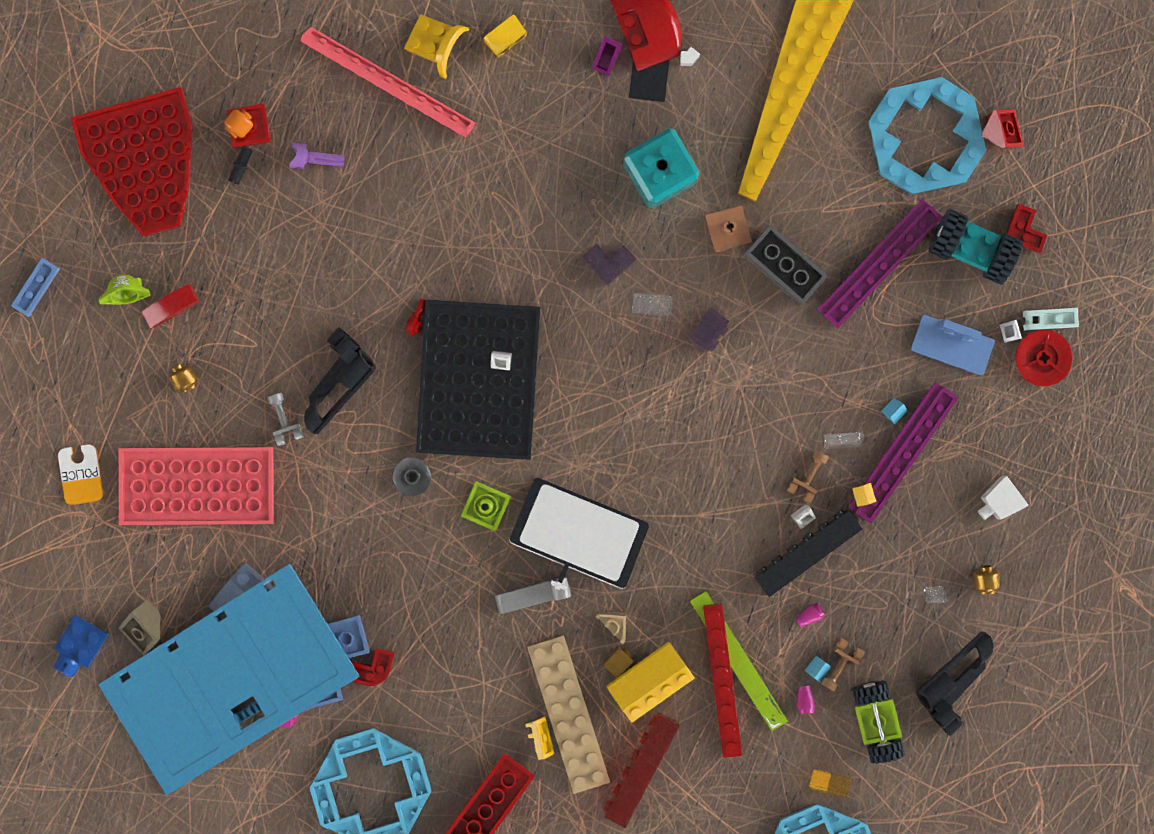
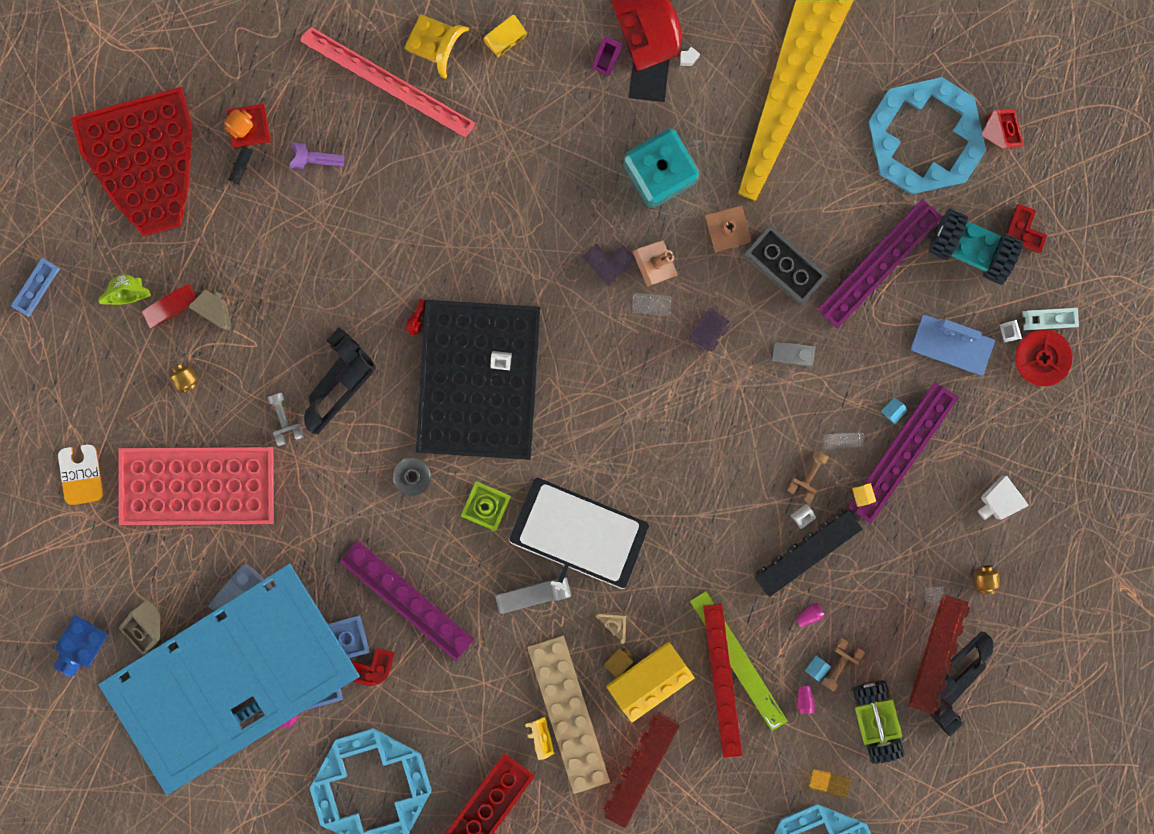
none -> dark tan slope [189,289,231,331]
none -> magenta plate [339,540,474,661]
none -> nougat tile [632,240,678,287]
none -> light grey slope [772,342,815,367]
none -> clear red brick [908,594,970,715]

